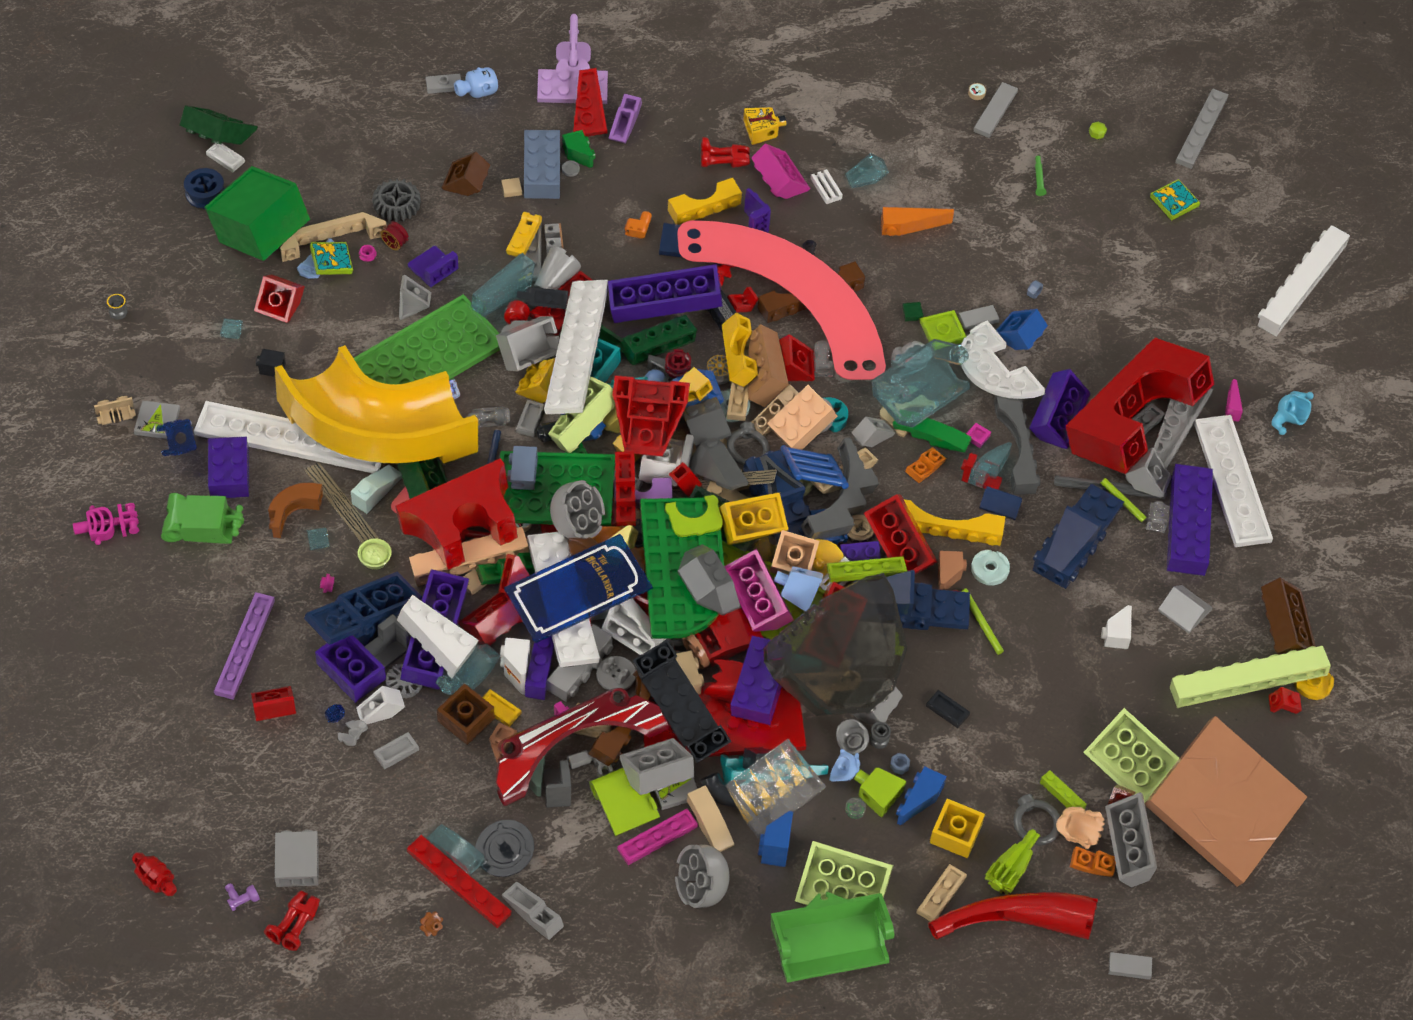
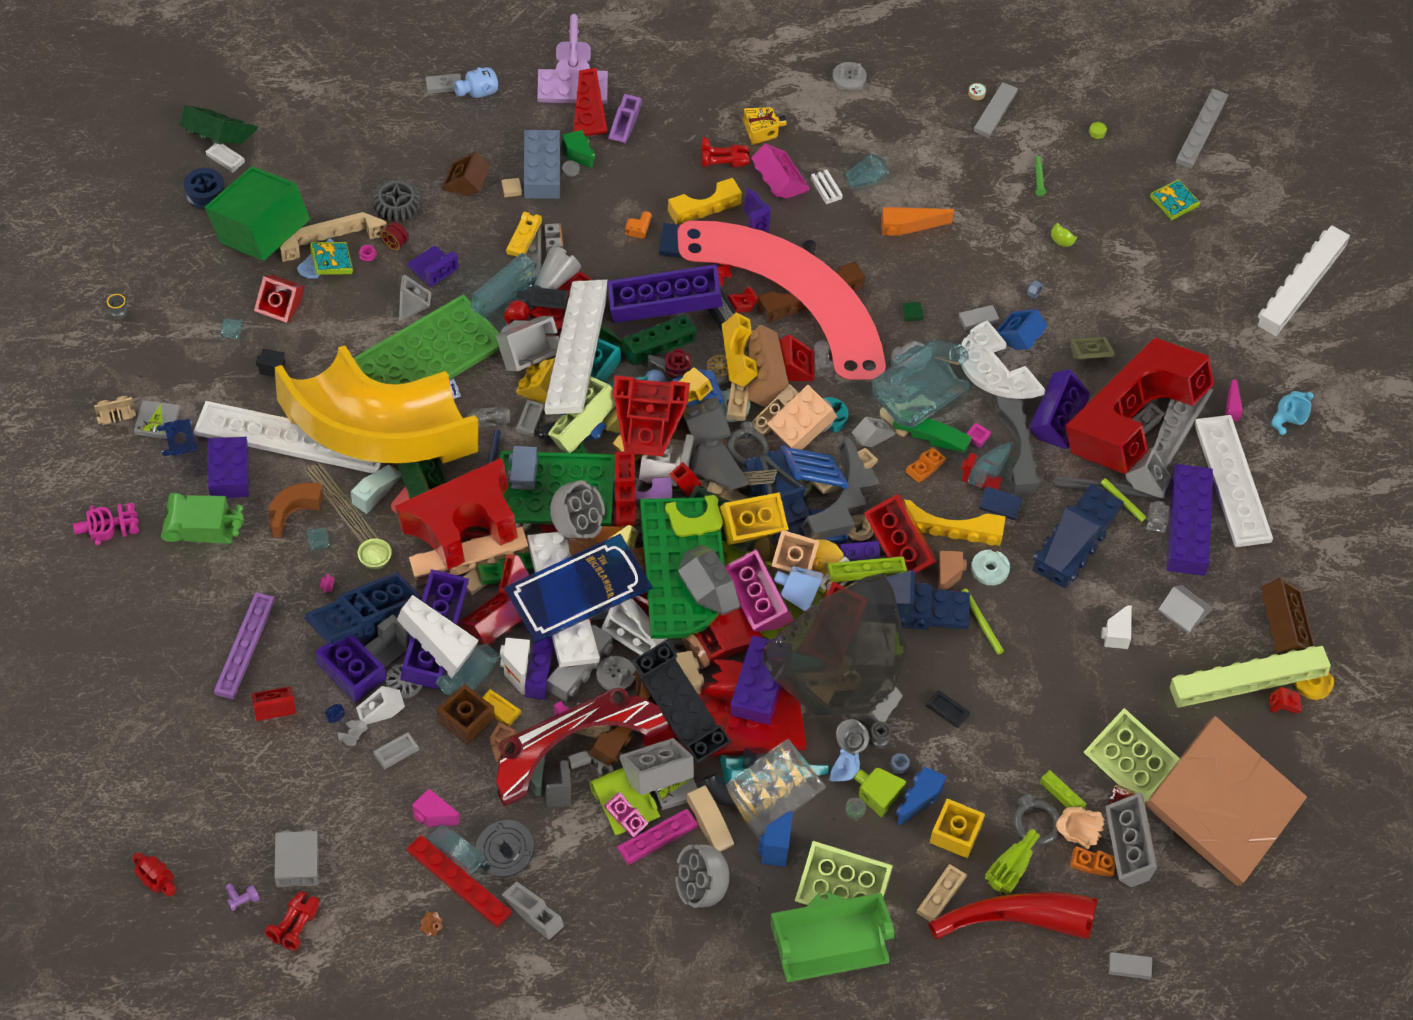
lime tile [920,310,967,350] -> none
none -> dark pink slope [412,789,460,827]
none -> dark pink slope [603,792,648,837]
none -> light grey plate [832,62,867,90]
none -> lime hair [1051,223,1077,247]
none -> olive slope [1070,337,1115,359]

